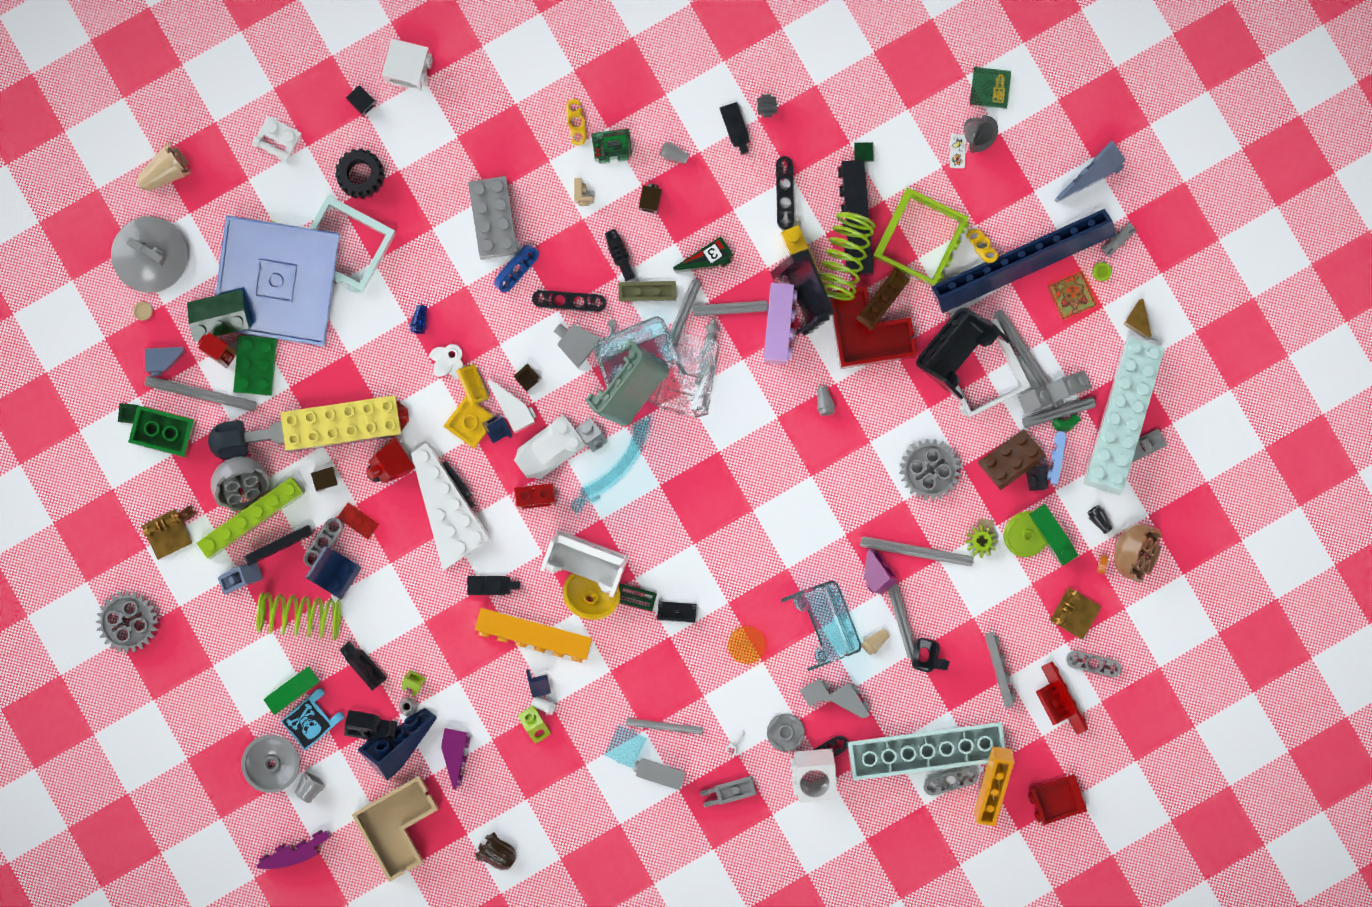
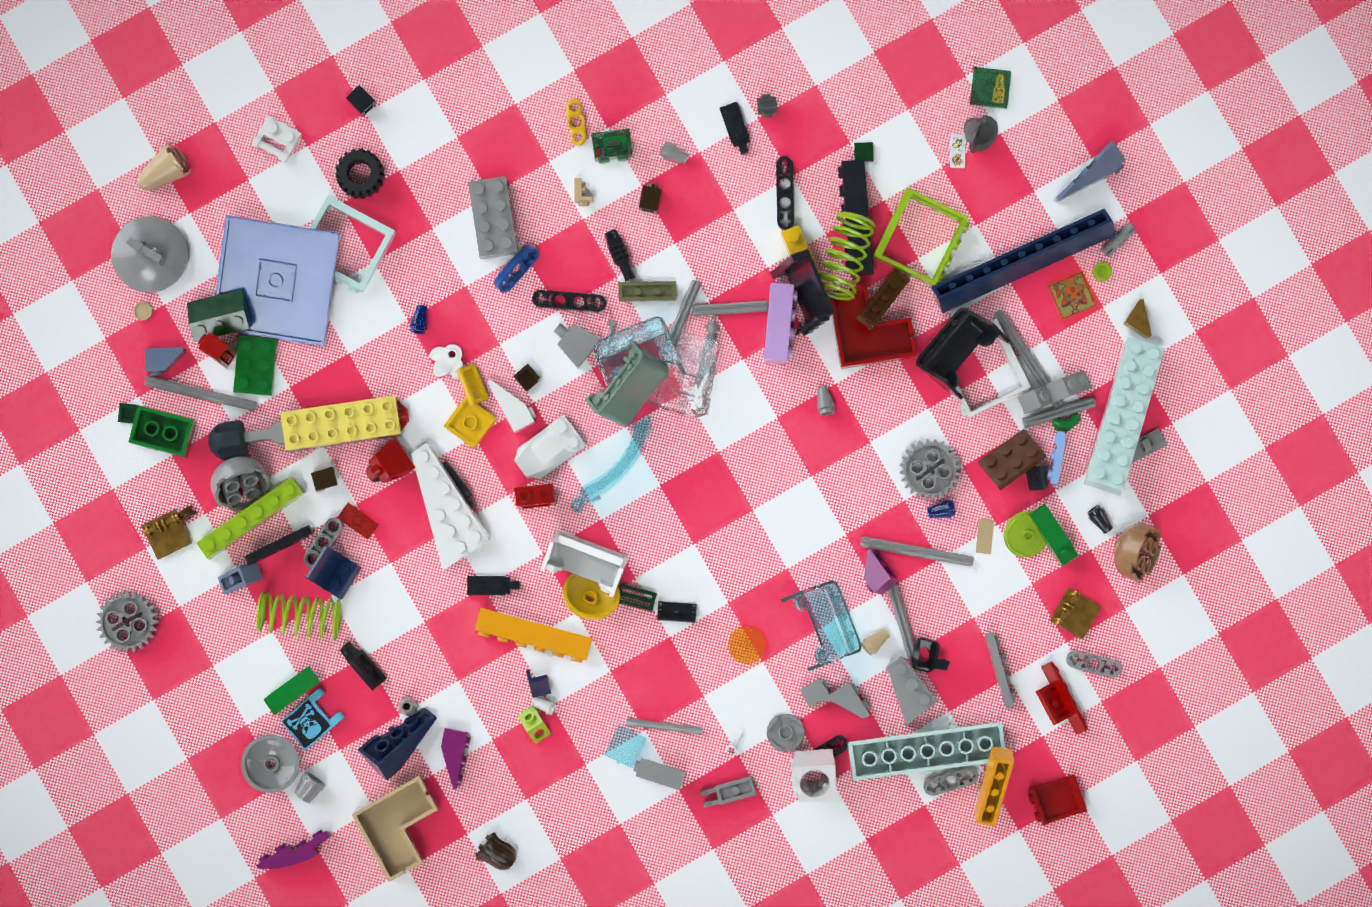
black piece [344,710,398,740] -> none
white brick [382,38,433,91] -> none
lime tile [401,670,427,696] -> none
dark blue panel [482,414,513,443] -> none
light grey bracket [575,418,608,452] -> none
slope [673,236,734,273] -> none
lime gear [965,525,998,558] -> none
yellow piece [966,228,999,263] -> none
orange tile [1097,554,1109,574] -> none
none -> light grey wedge [886,656,938,725]
none -> clear blue cone [927,499,956,519]

